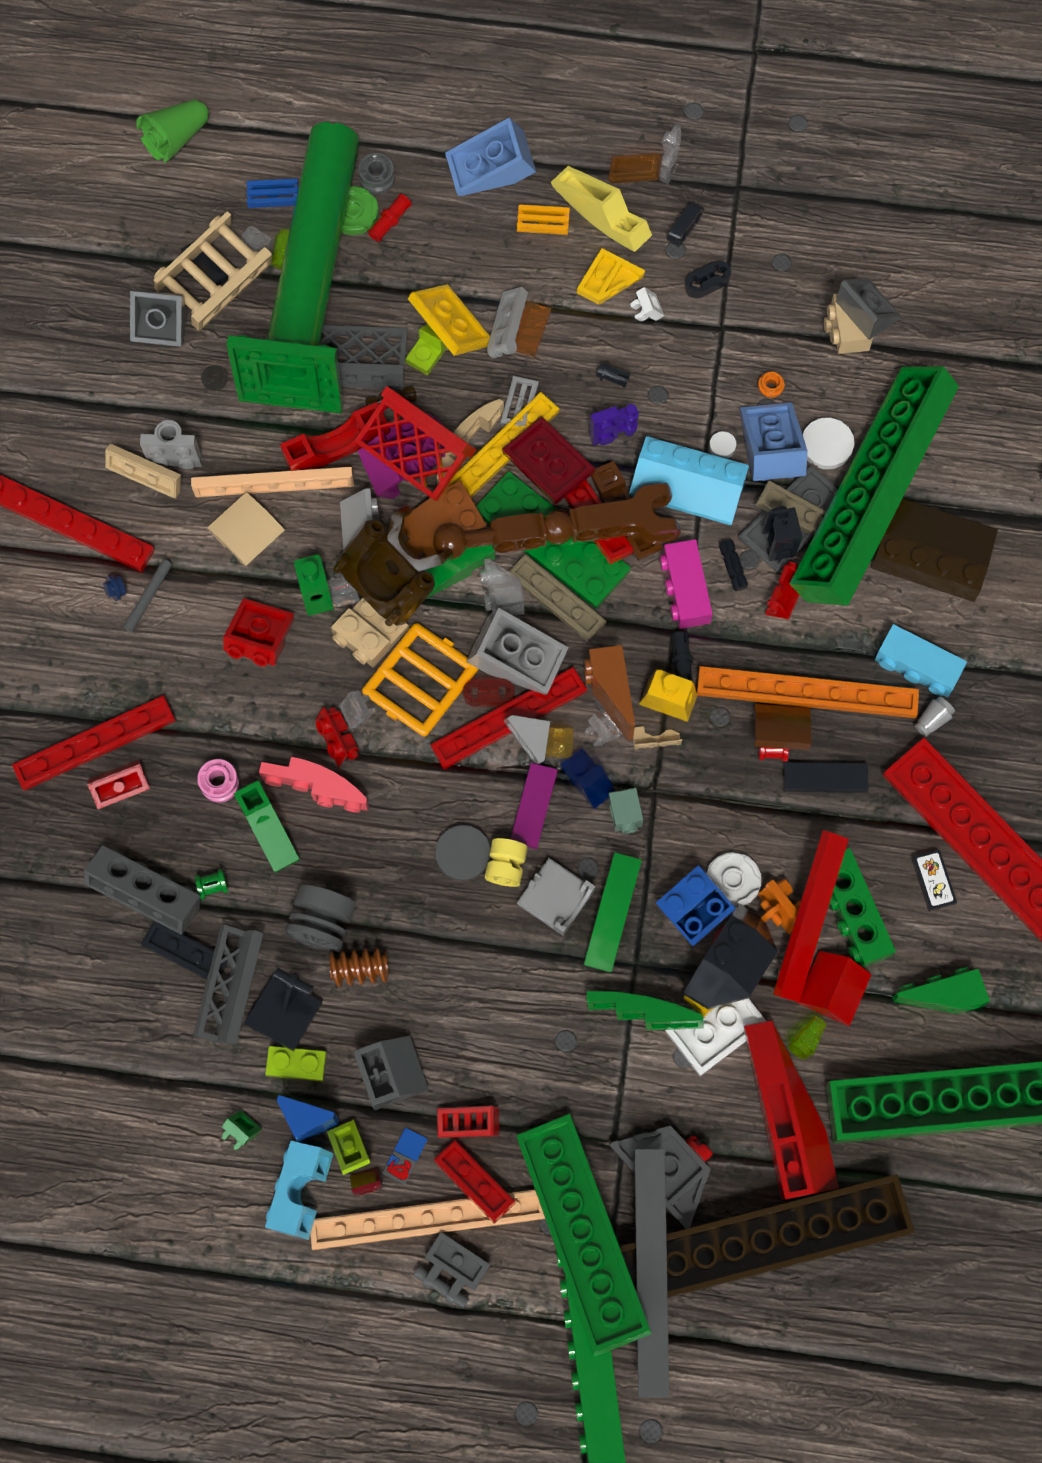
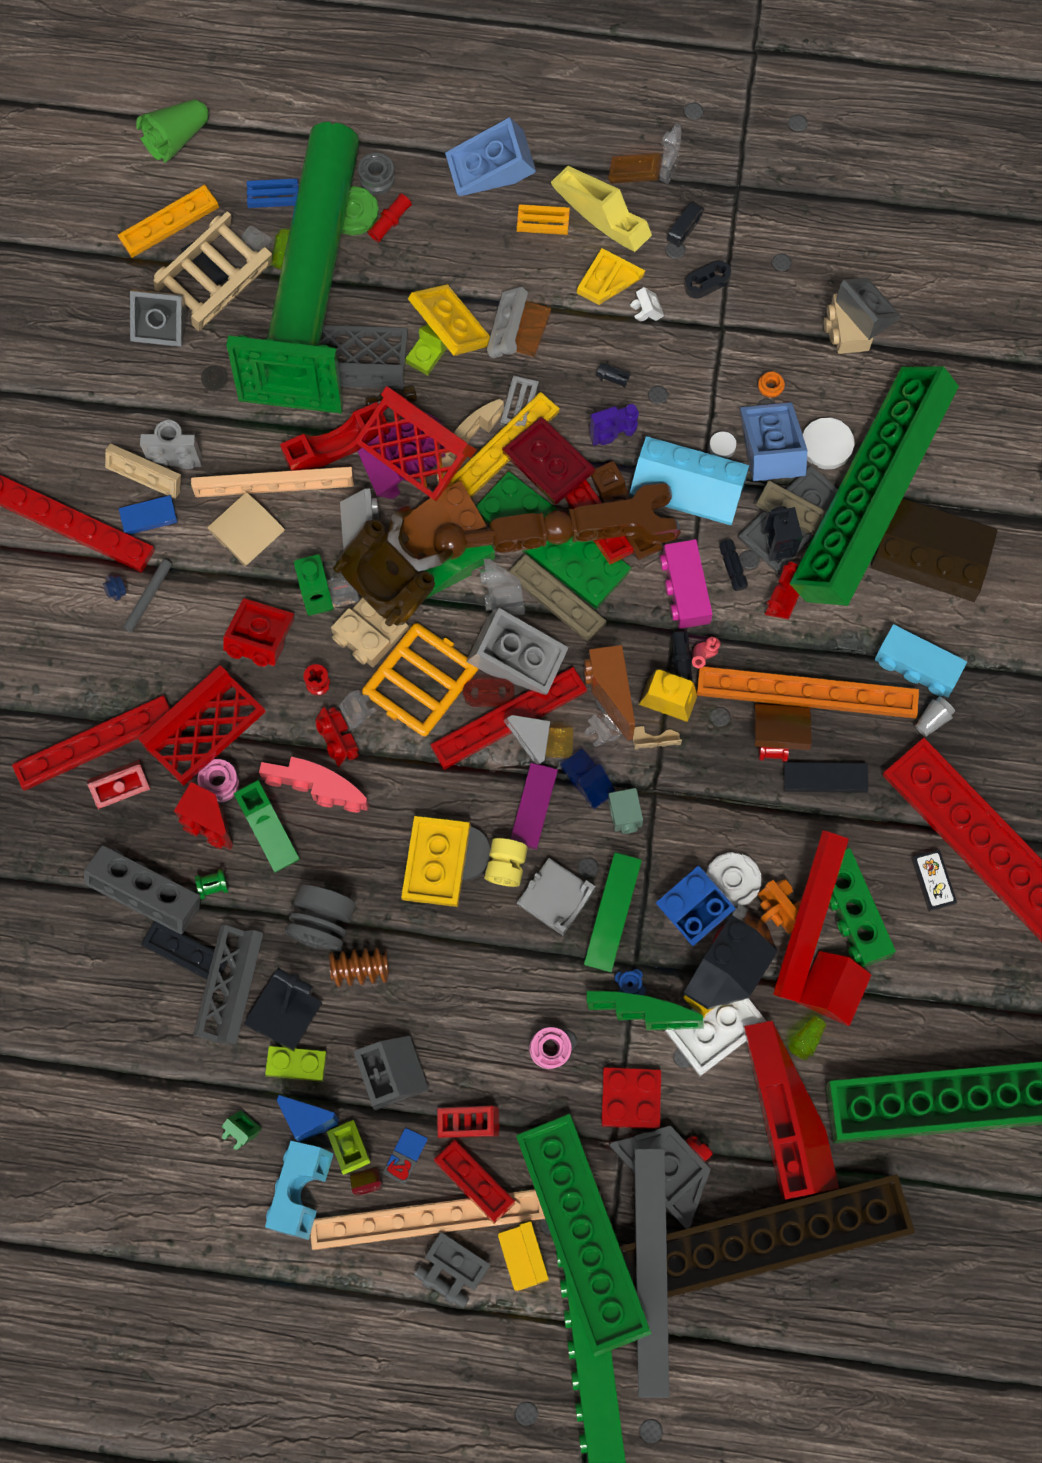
green slope [893,967,990,1014] -> none
none -> light orange tile [118,184,219,258]
none -> blue tile [118,495,178,535]
none -> red fence [138,665,266,786]
none -> red slope [174,782,233,850]
none -> red bush [303,664,330,696]
none -> yellow plate [401,816,471,907]
none -> yellow panel [498,1221,549,1291]
none -> bright pink wheel [529,1027,571,1069]
none -> red plate [601,1067,661,1129]
none -> blue plate [615,969,646,995]
none -> coral arm [692,637,721,668]

